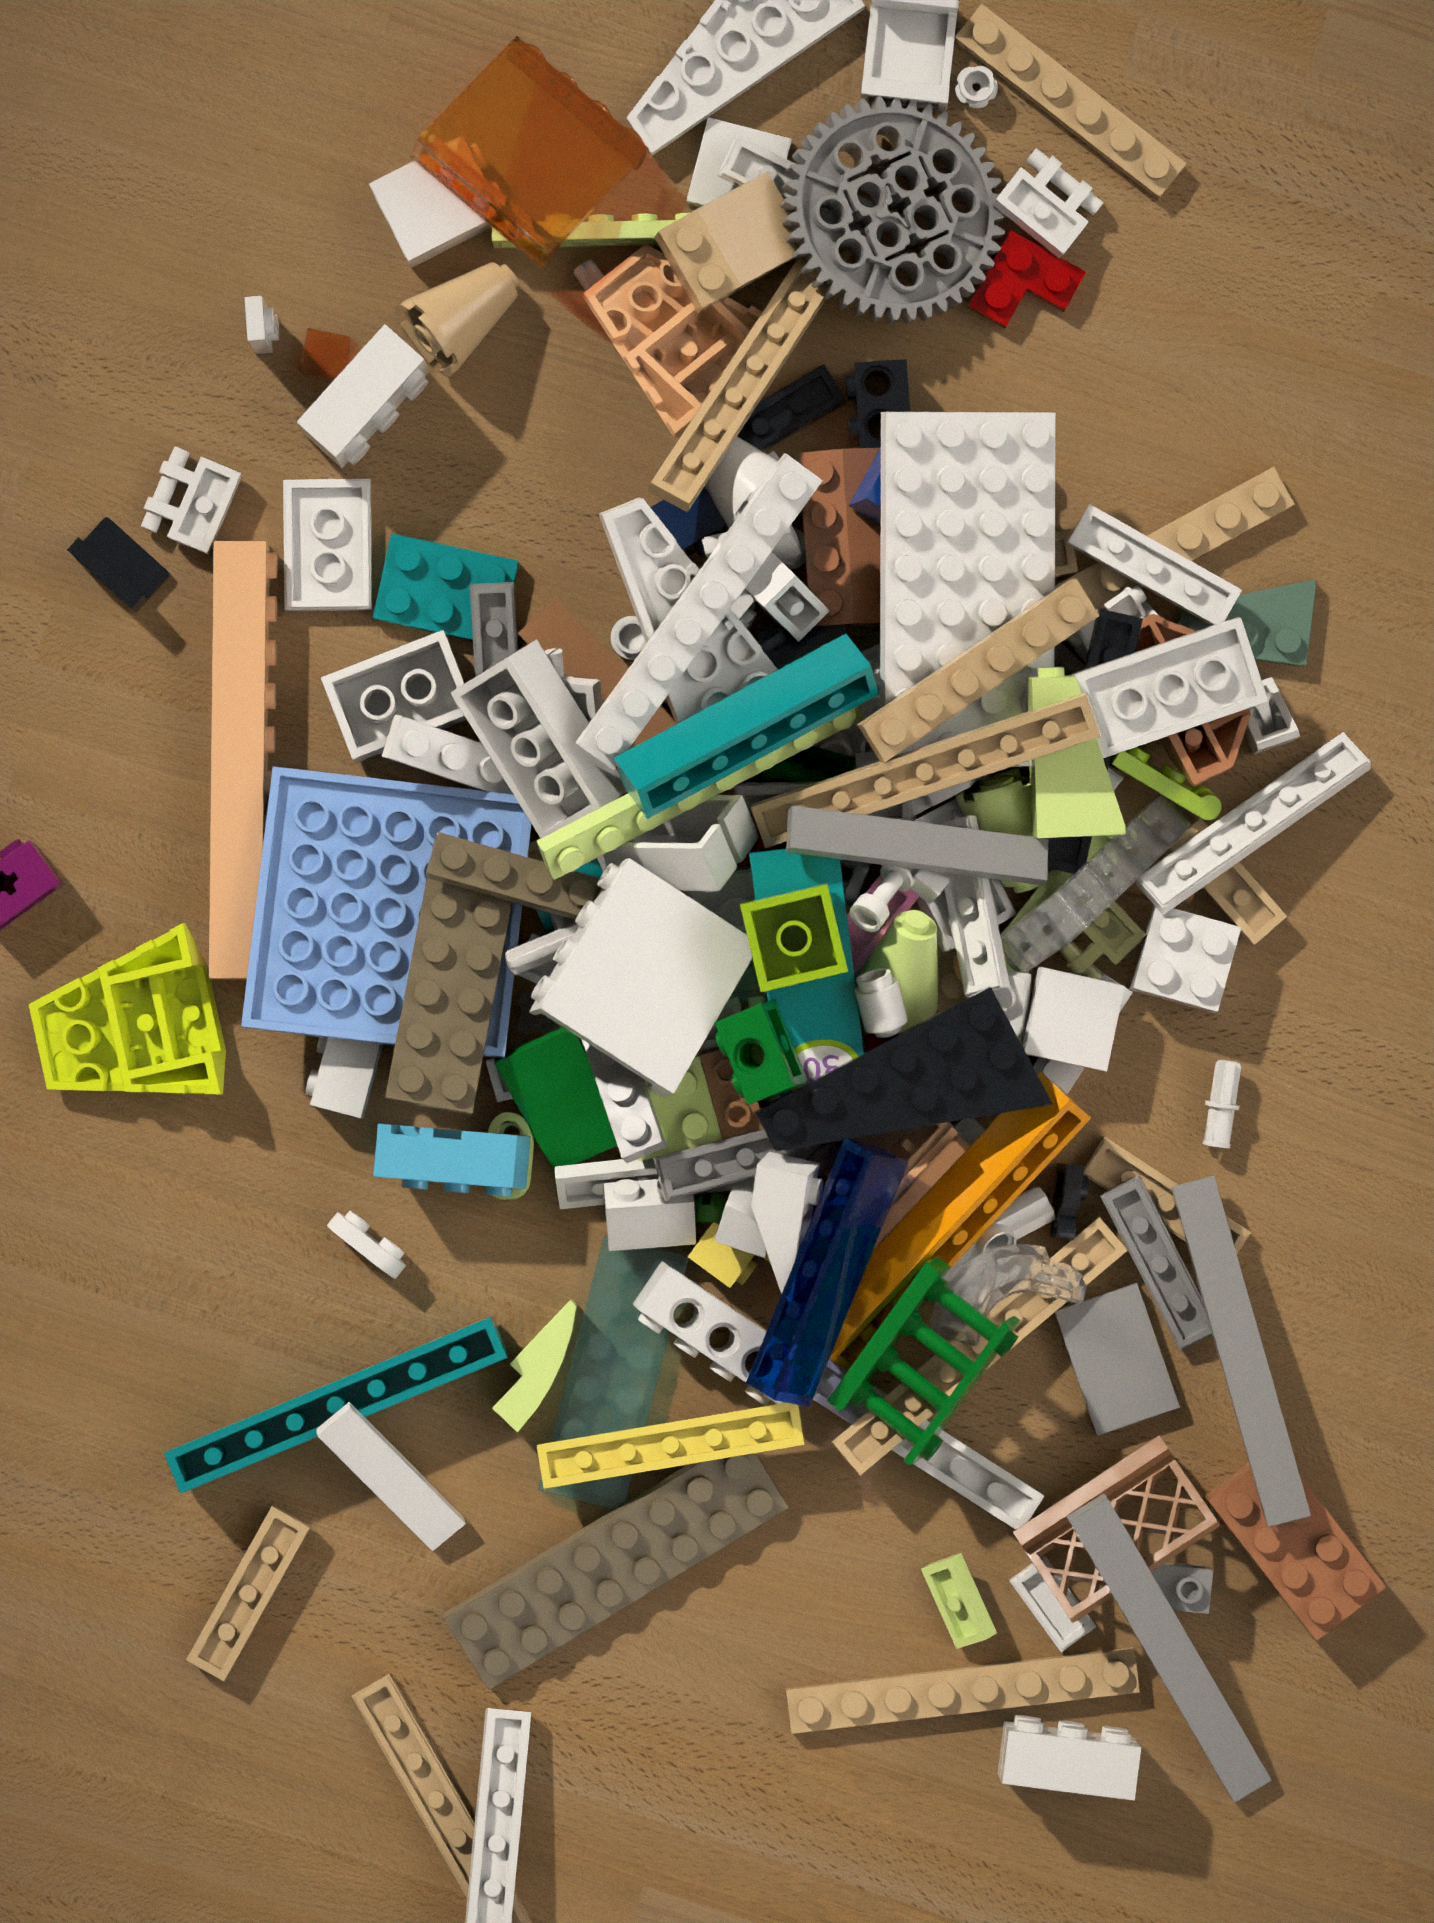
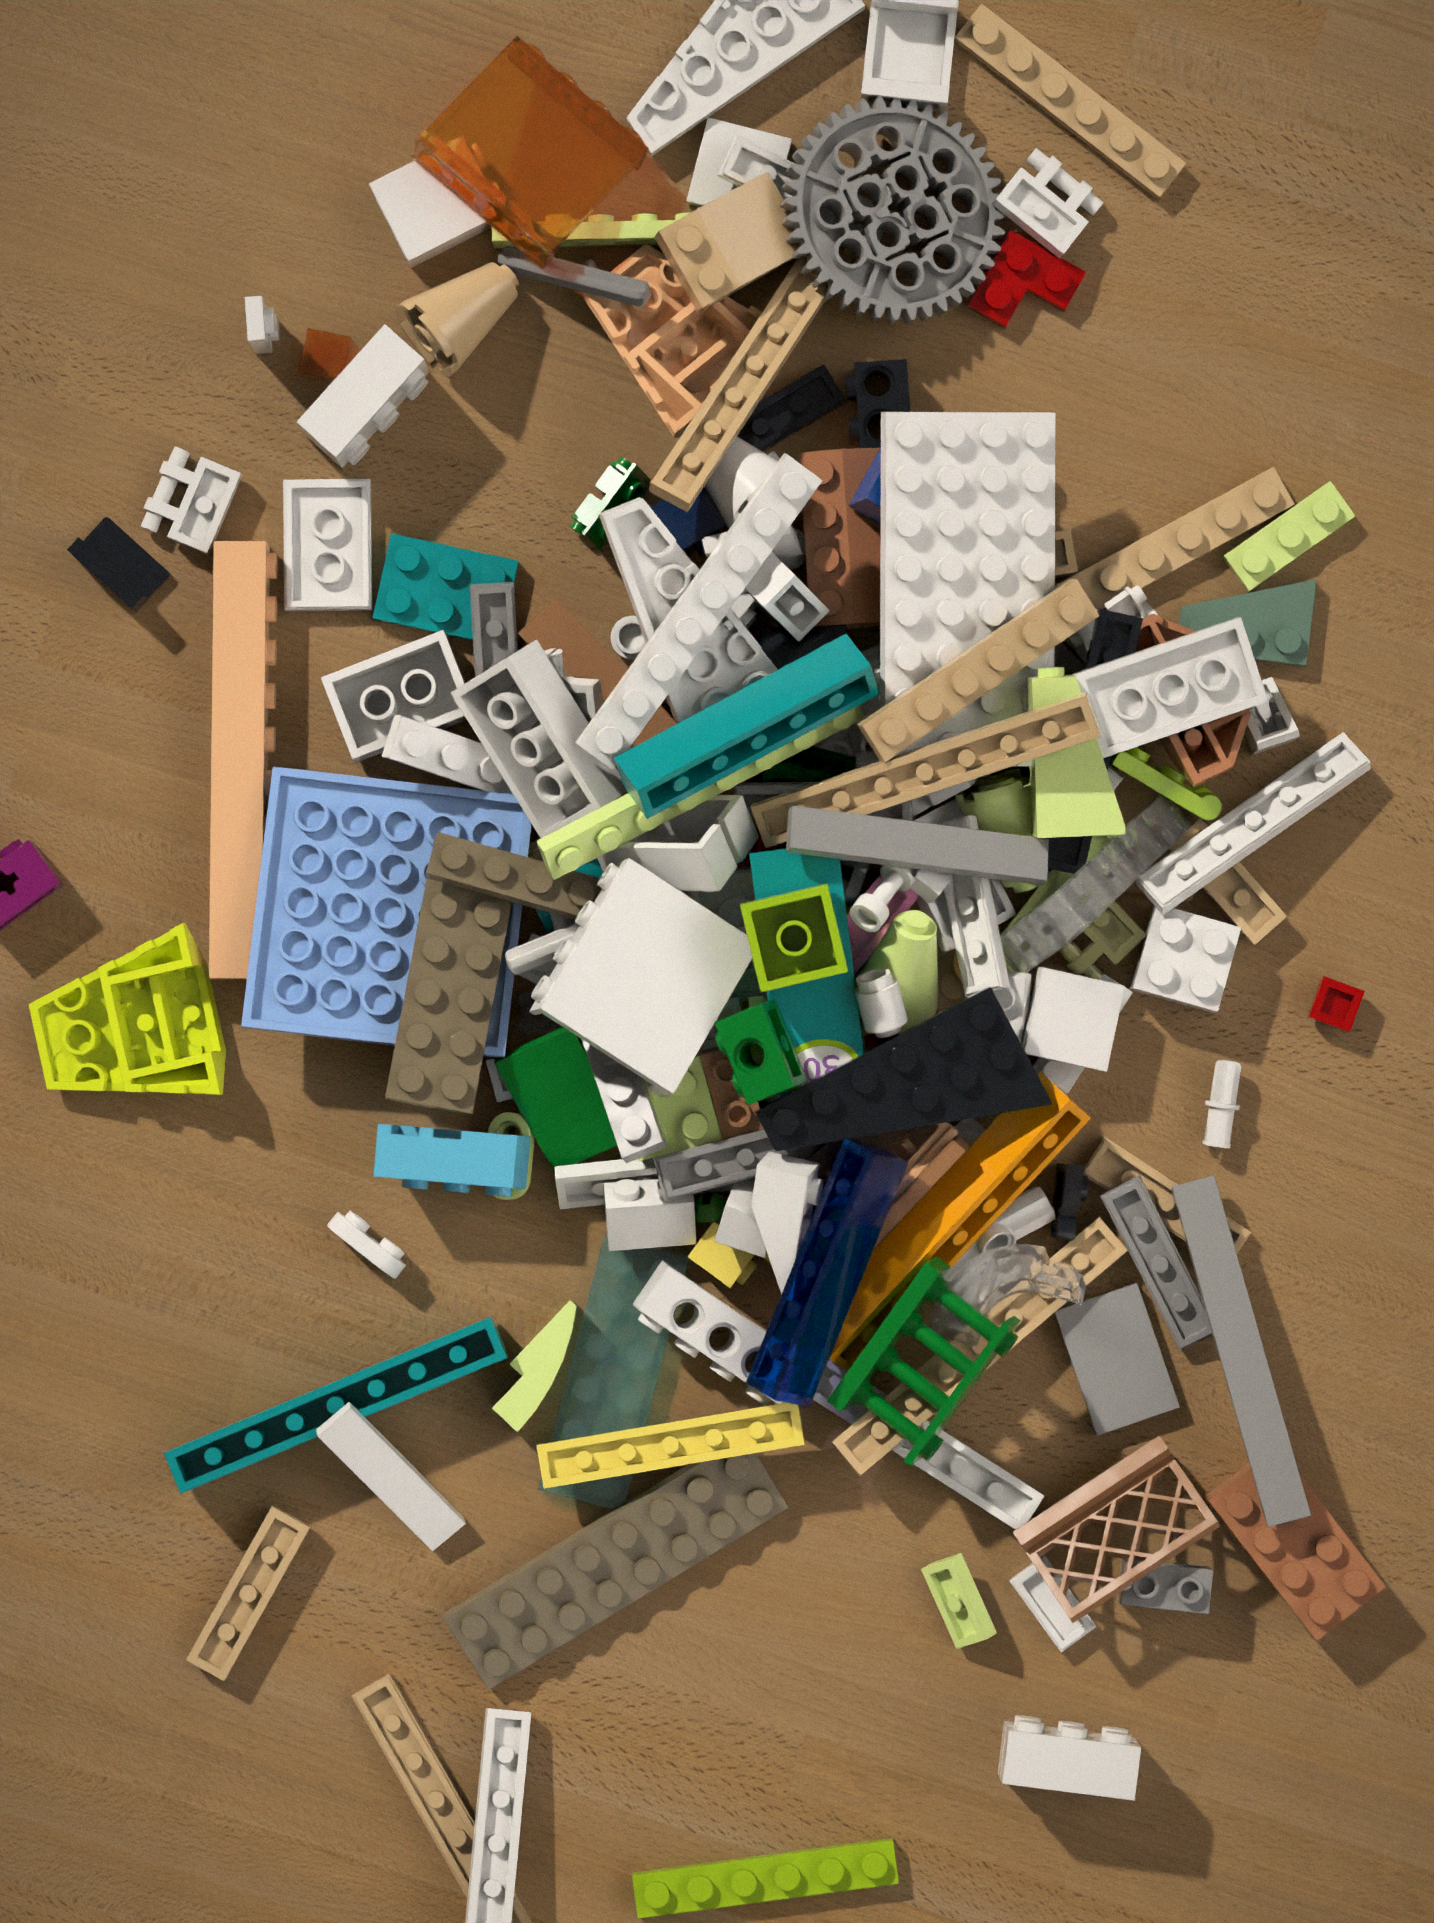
white brick [305,1037,383,1119] -> none
tan plate [786,1647,1140,1734] -> none
white plate [955,66,998,108] -> none
light grey tile [1066,1494,1272,1803] -> none
white plate [1067,504,1242,626] -> none
none -> light grey axle [498,246,651,307]
none -> green hinge [570,457,651,549]
none -> lime plate [632,1838,899,1919]
none -> yellowish green plate [1222,481,1355,593]
none -> red plate [1307,976,1365,1032]

